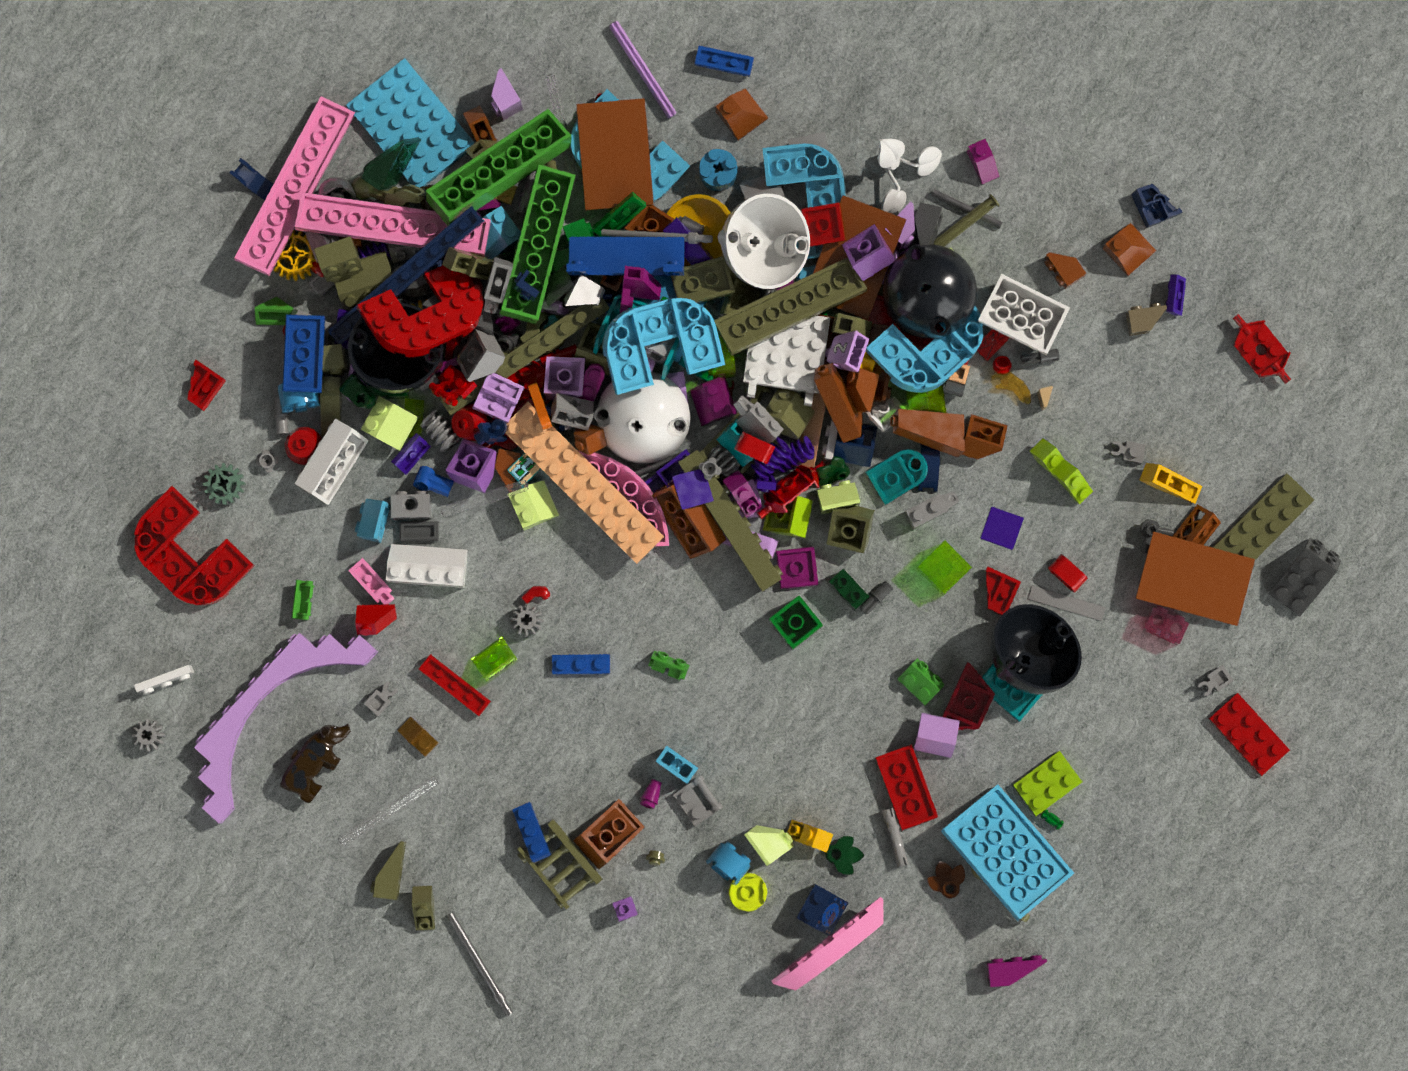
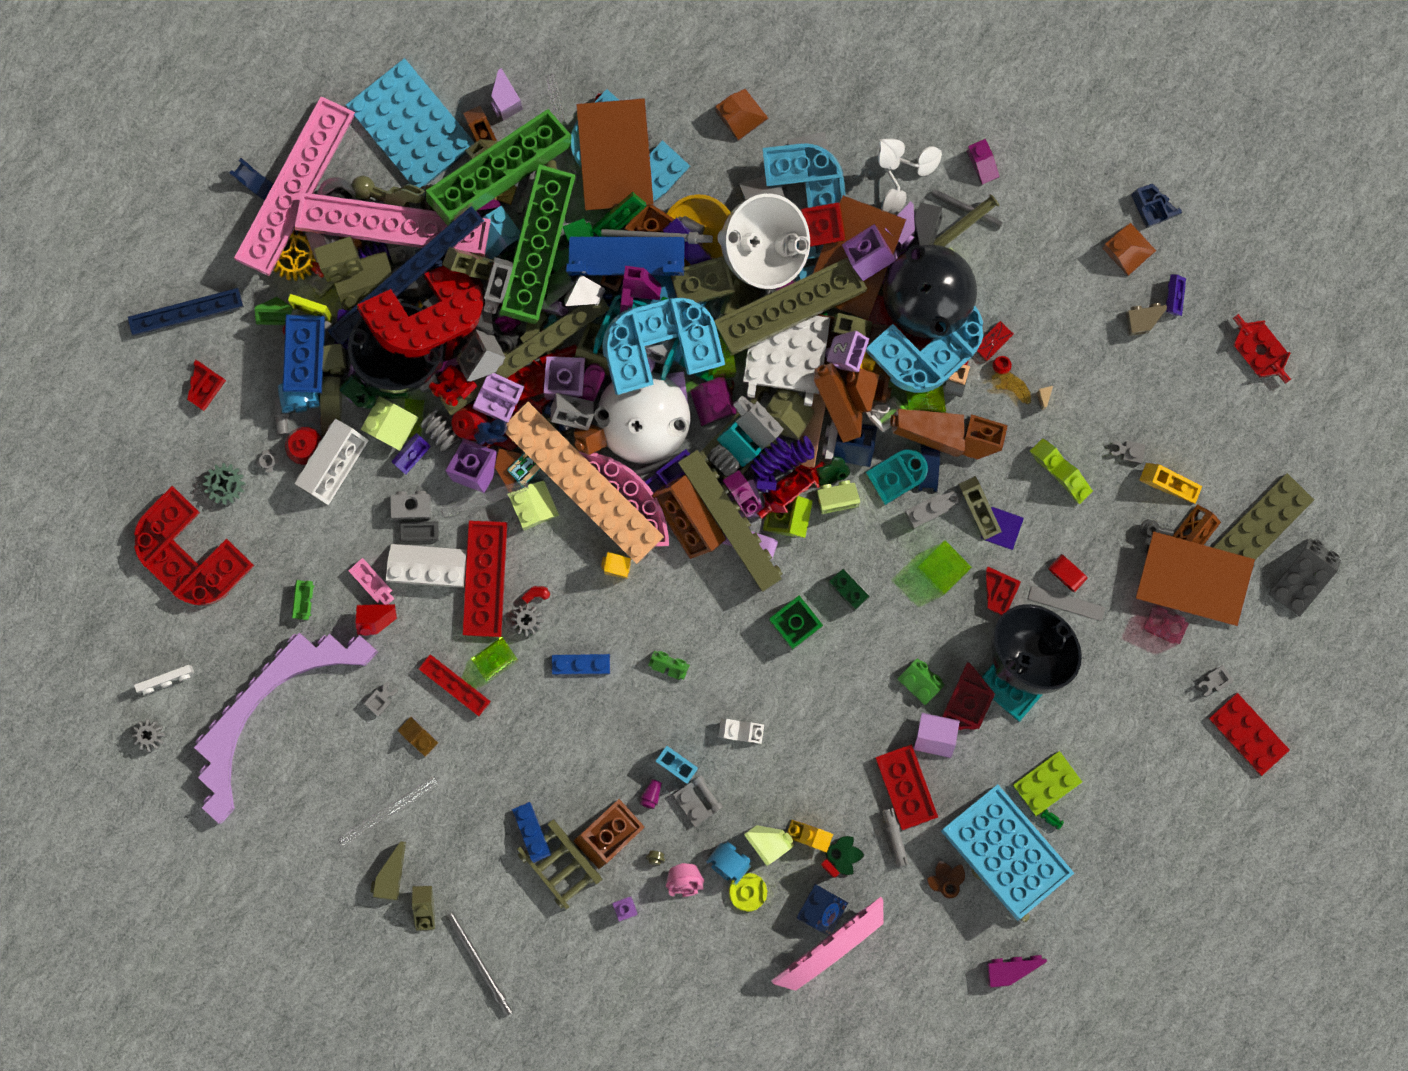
dark brown animal [280,724,351,803] -> none
medium azure slope [355,499,390,543] -> none
clear green slope [361,137,421,190] -> none
blue piece [413,466,454,497] -> none
dark blue bracket [514,270,539,301] -> none
orange beam [528,383,553,430] -> none
lavender axle [610,21,676,118] -> none
dark purple sticker [672,469,714,509] -> none
blue plate [695,46,754,77] -> none
dark azure brick [699,149,737,191] -> none
light grey plate [699,457,722,480] -> none
red beam [734,431,775,464] -> none
magenta tile [776,547,818,589] -> none
olive slope [827,506,875,553] -> none
dark grey axle [860,581,893,614] -> none
white slope [978,274,1070,355] -> none
dark grey axle [1020,349,1059,365] -> none
dark orange slope [1044,252,1087,289] -> none
none -> dark blue plate [128,288,244,336]
none -> neon yellow tile [288,294,333,323]
none -> red plate [463,520,508,637]
none -> yellow slope [601,552,631,579]
none -> bright pink cone [666,863,704,897]
none -> white slope [719,718,764,744]
none -> red tile [820,859,840,878]
none -> olive slope [959,476,1002,540]

